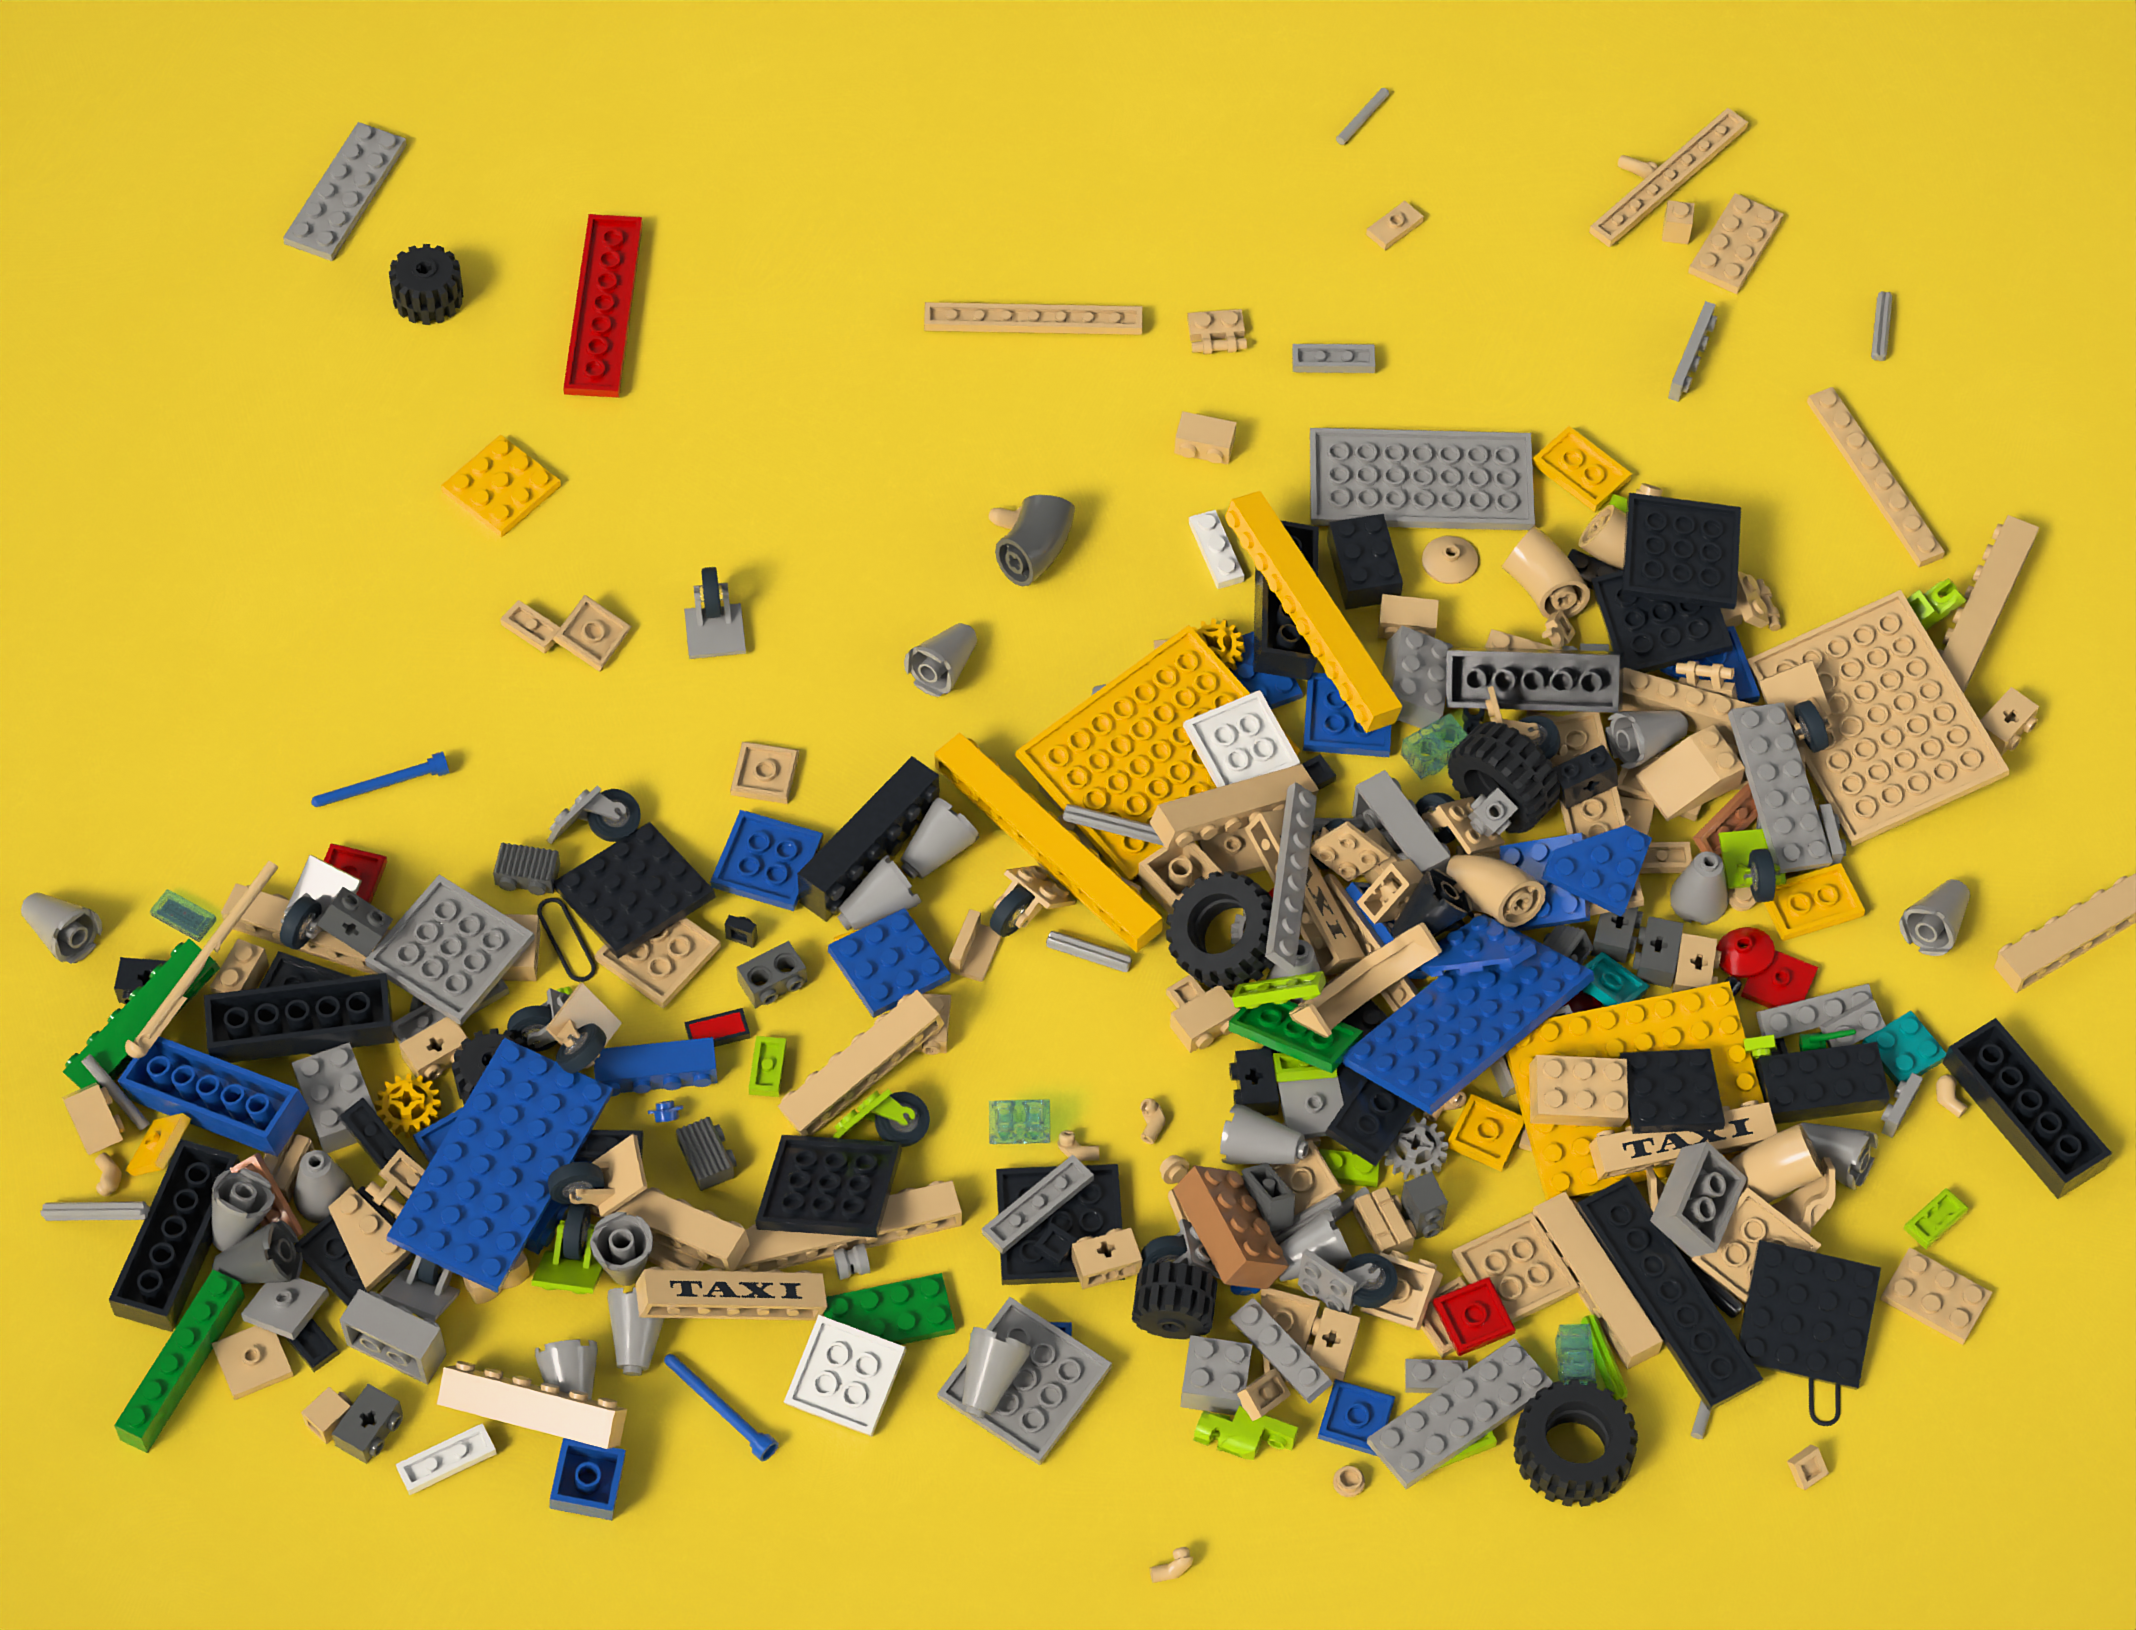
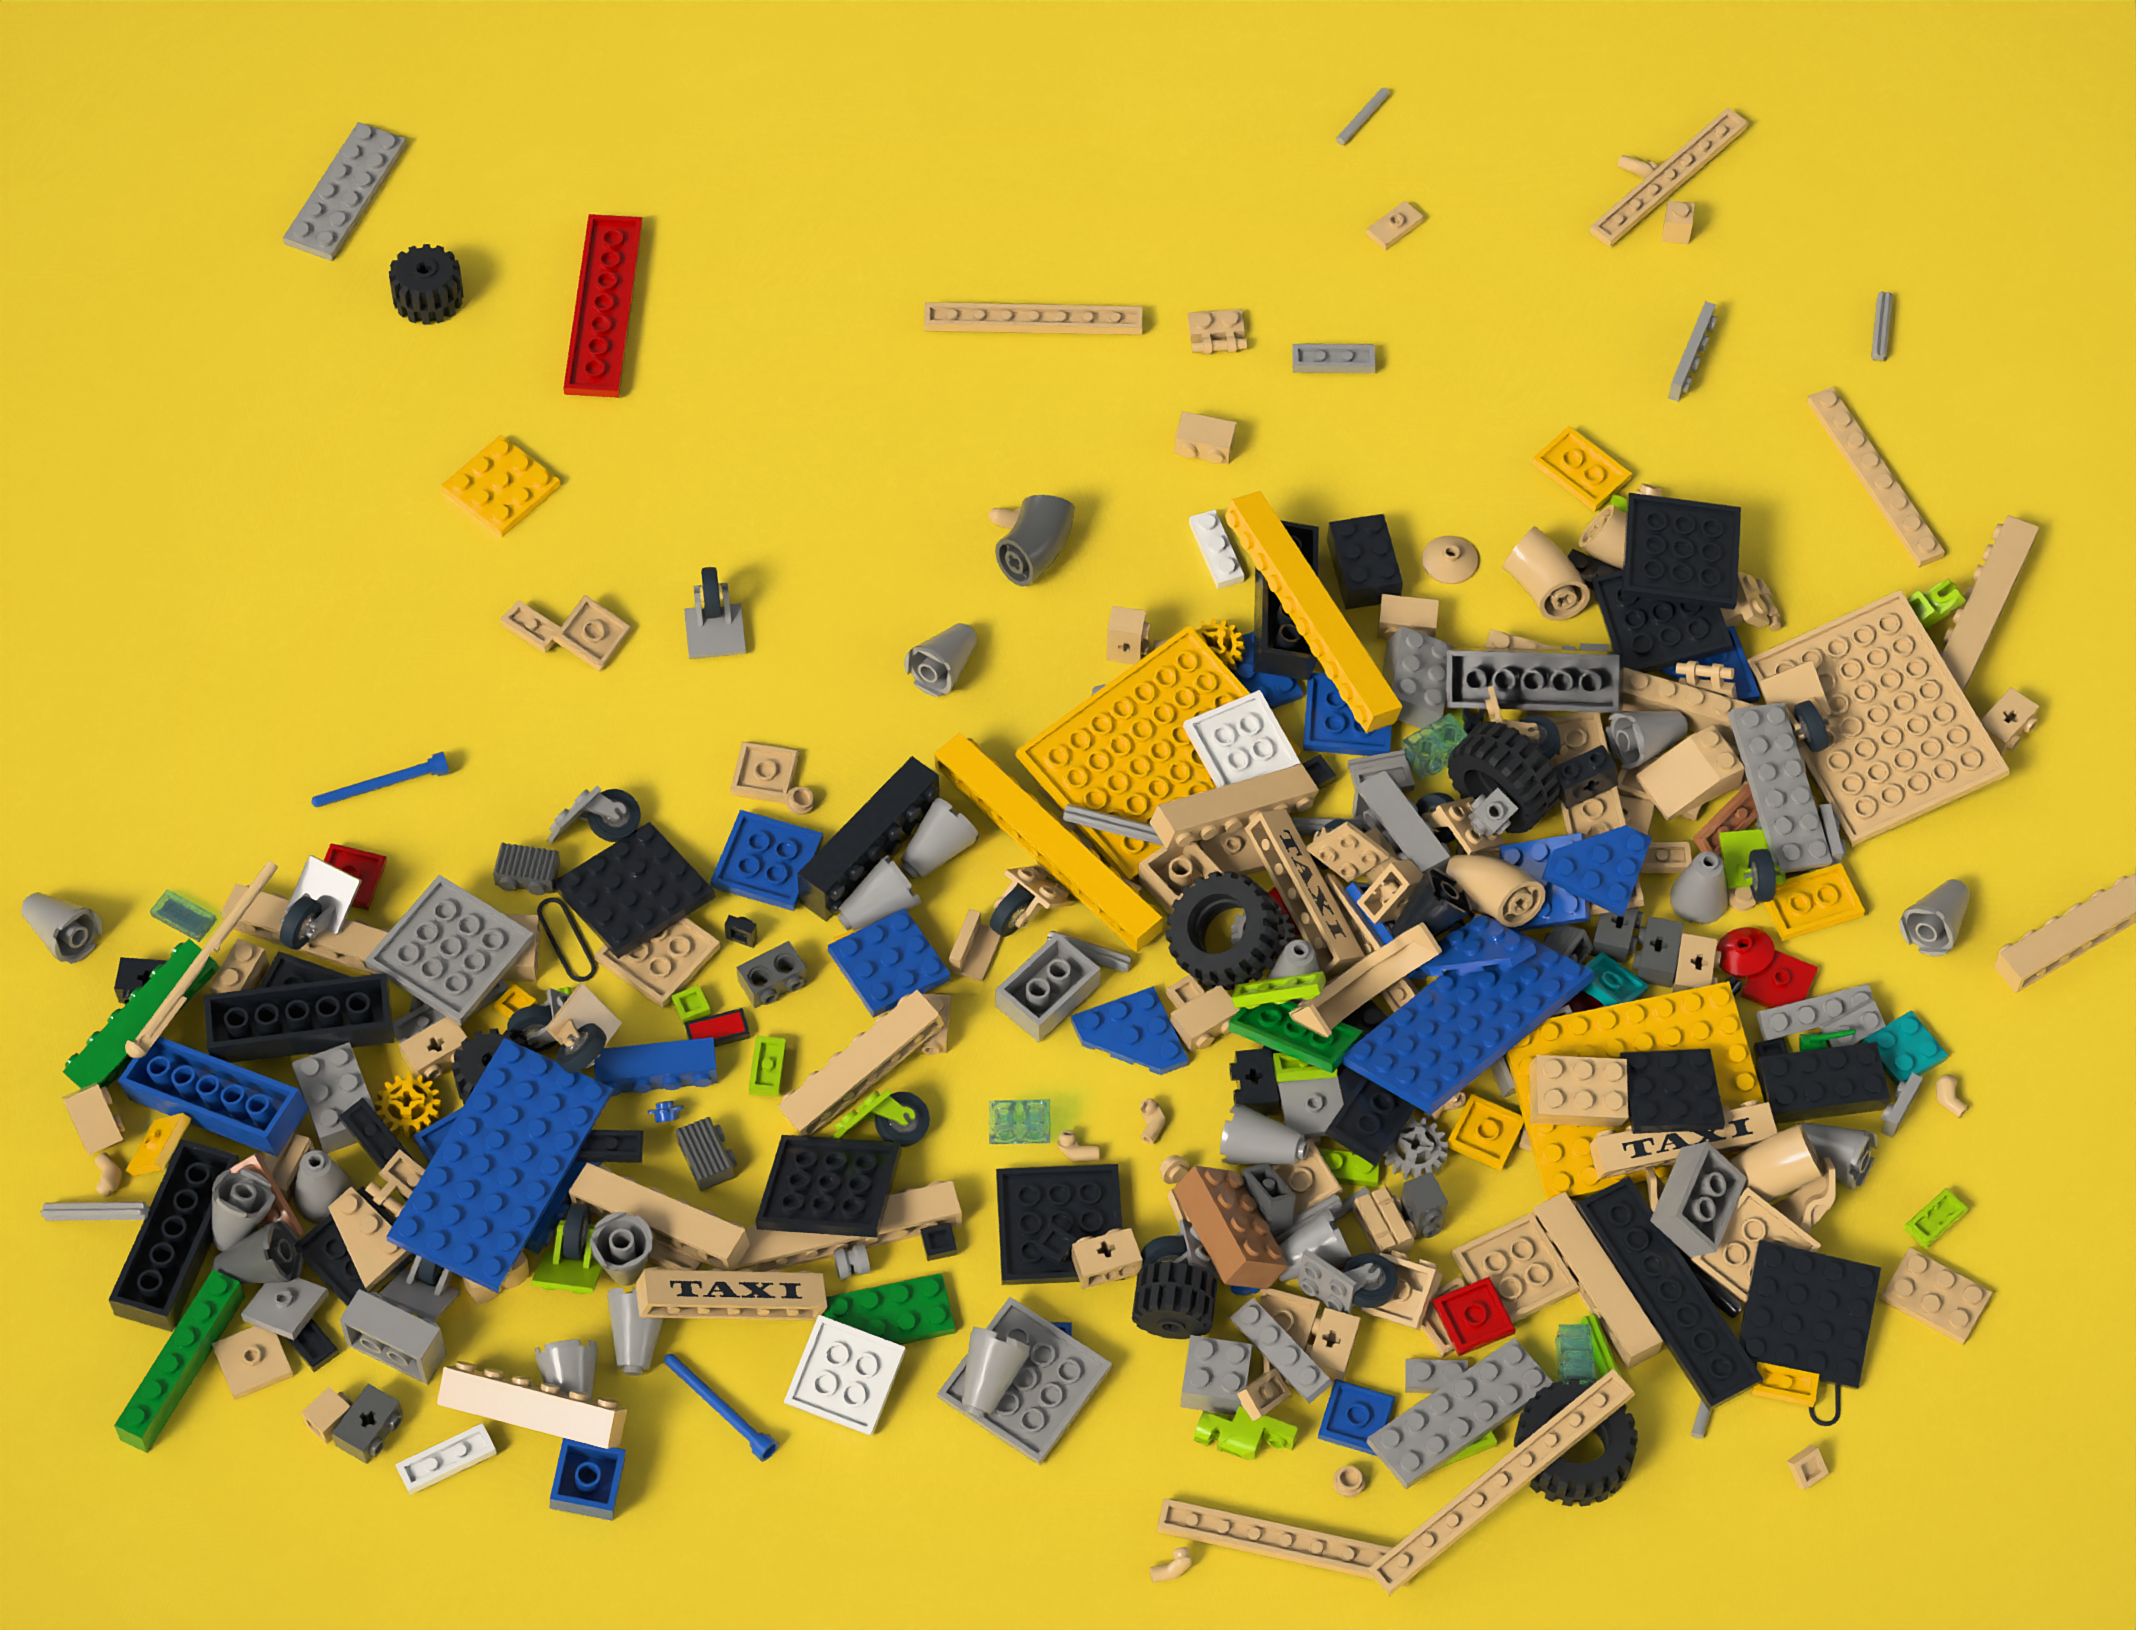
light grey bar [81,1054,150,1131] -> none
dark grey brick [317,886,393,957] -> none
tan plate [548,1134,648,1217] -> none
light grey plate [982,1155,1094,1254] -> none
light grey plate [1265,782,1317,972] -> none
light grey plate [1309,428,1535,530] -> none
tan plate [1542,609,1576,648] -> none
tan plate [1688,193,1783,294] -> none
lime plate [1743,1034,1777,1060] -> none
black brick [1943,1018,2112,1199] -> none
none -> yellow plate [494,984,537,1020]
none -> lime plate [671,985,711,1025]
none -> tan plate [785,786,814,815]
none -> black plate [920,1223,957,1261]
none -> light grey brick [995,933,1101,1043]
none -> blue plate [1071,986,1189,1075]
none -> tan brick [1106,606,1151,665]
none -> tan plate [1157,1498,1408,1587]
none -> light grey plate [1348,750,1415,793]
none -> tan plate [1368,1369,1635,1596]
none -> yellow plate [1751,1362,1819,1407]

